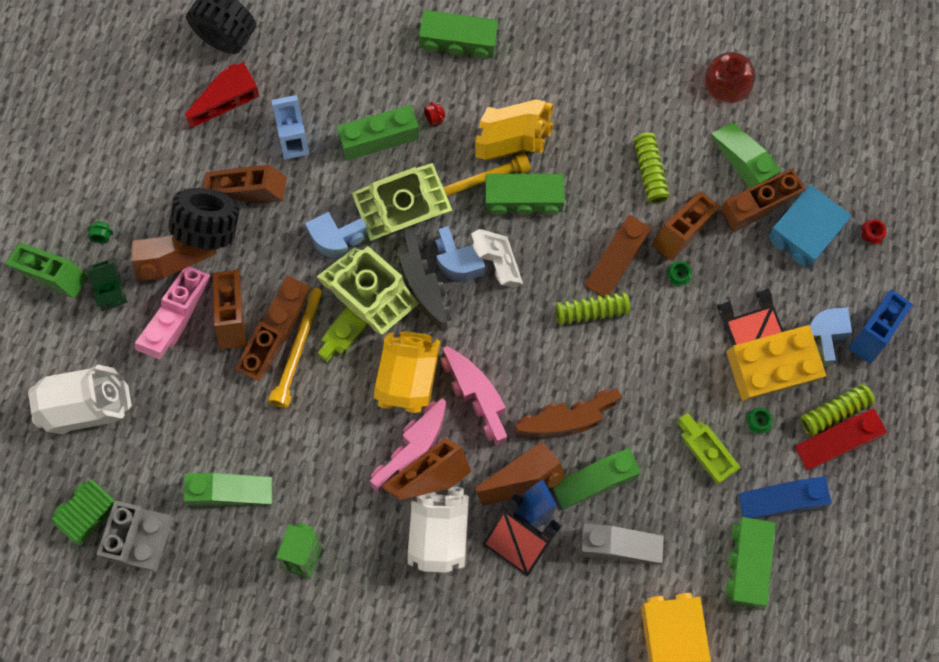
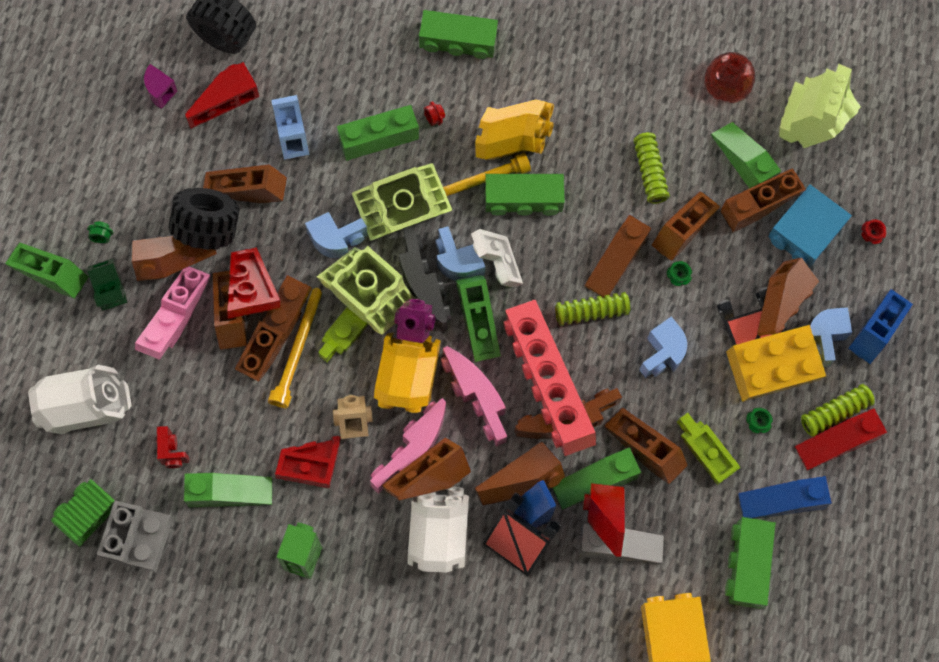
none -> magenta brick [144,64,177,109]
none -> red bracket [157,426,189,469]
none -> red wing [227,247,280,319]
none -> red wing [275,436,341,489]
none -> tan brick [333,395,373,439]
none -> magenta brick [394,299,435,343]
none -> bright green slope [456,275,501,362]
none -> coral brick [503,300,596,456]
none -> red slope [583,483,625,557]
none -> dark orange slope [604,408,688,484]
none -> light blue brick [639,316,687,378]
none -> dark orange slope [757,257,819,336]
none -> yellowish green slope [779,64,861,148]

